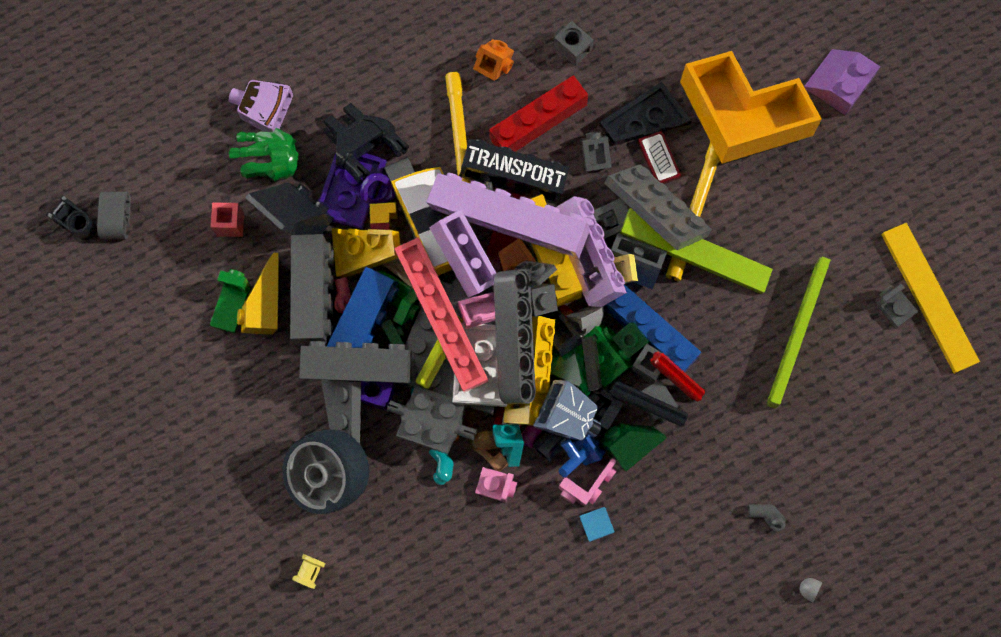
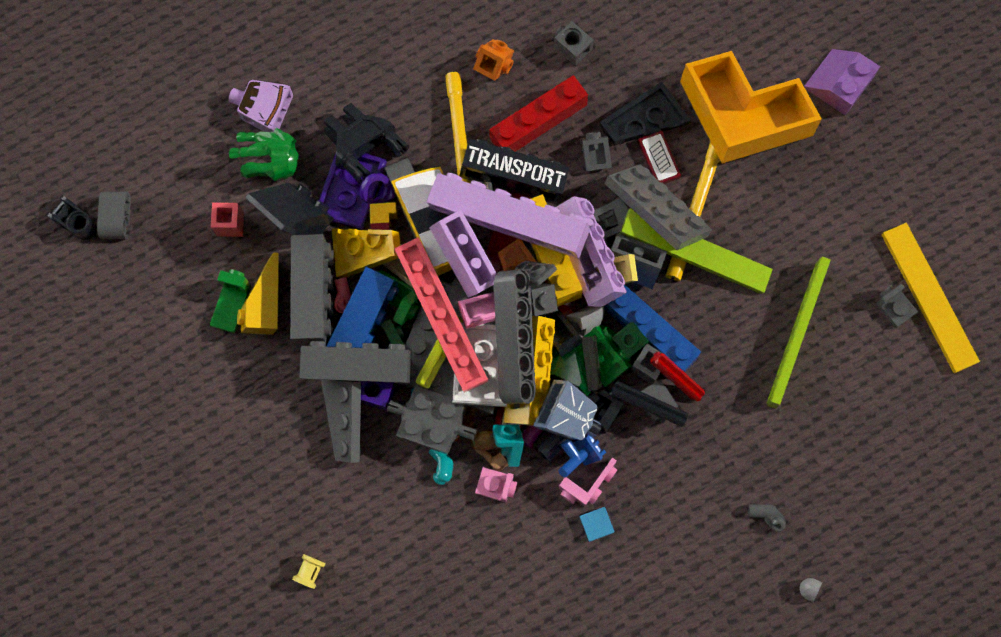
wheel [282,429,370,514] -> none
dark green slope [599,424,667,472] -> none

